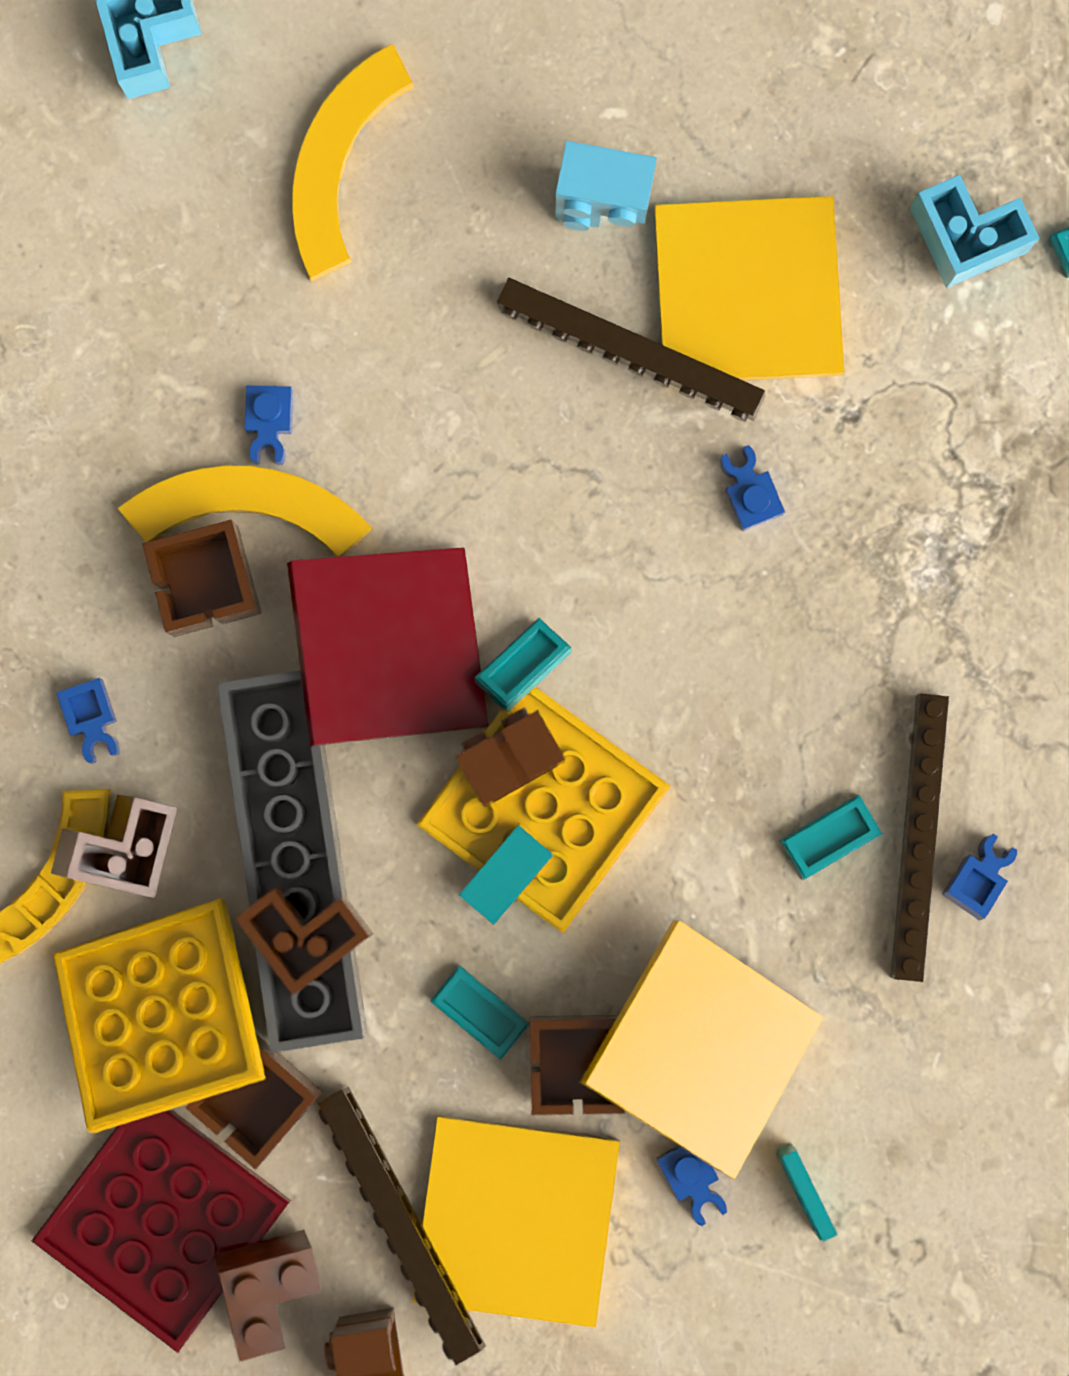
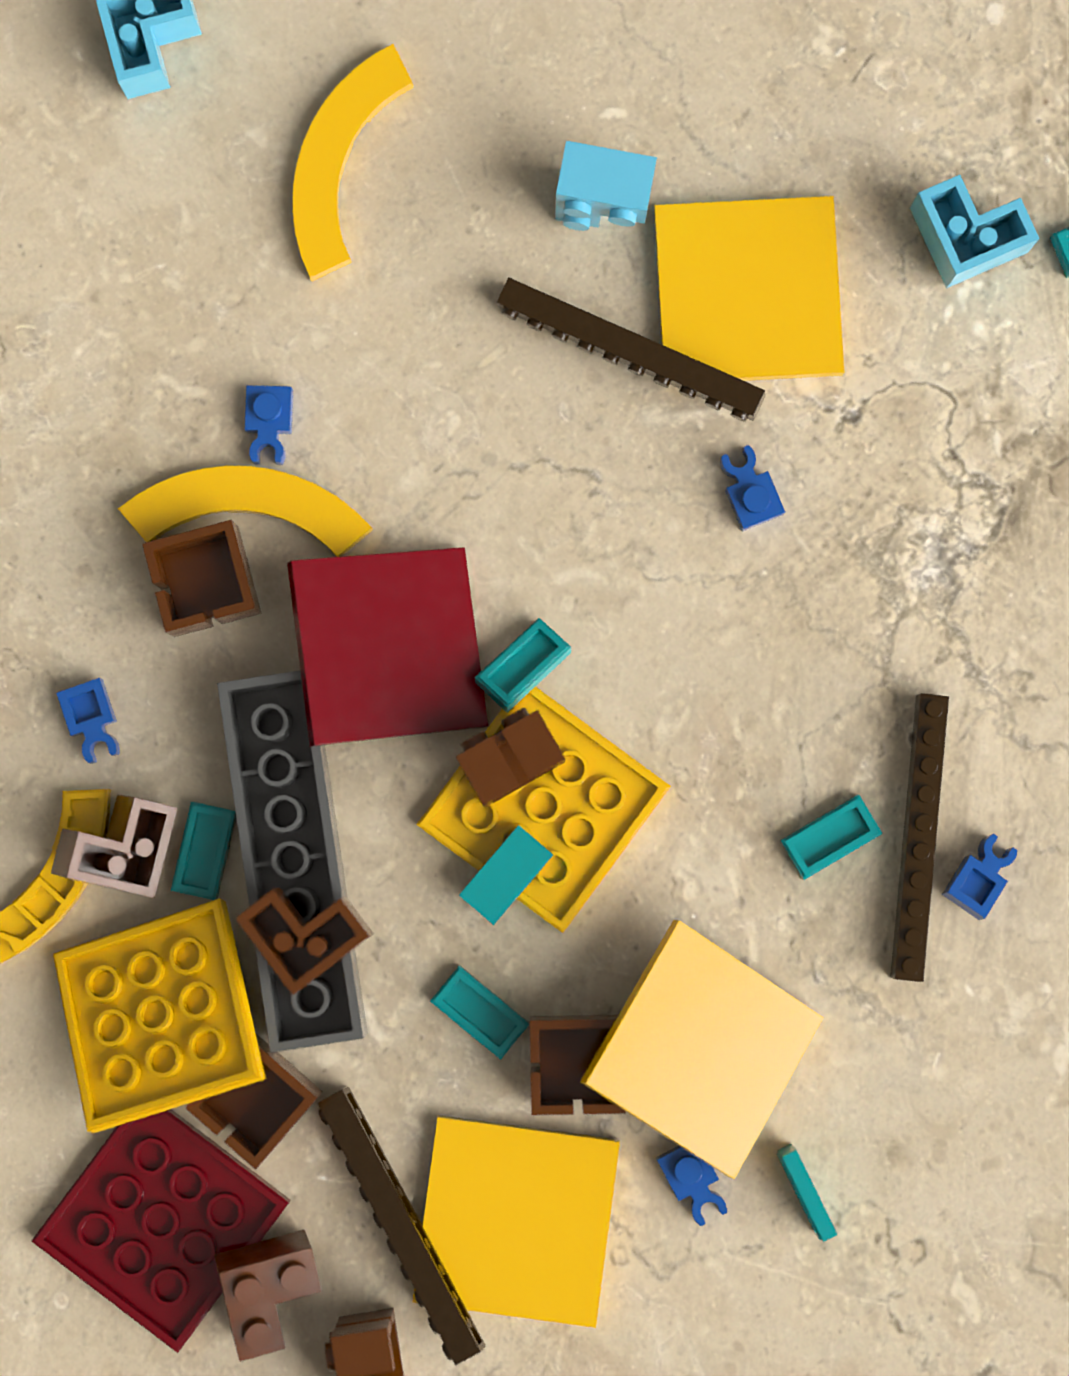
none -> teal tile [171,802,236,900]

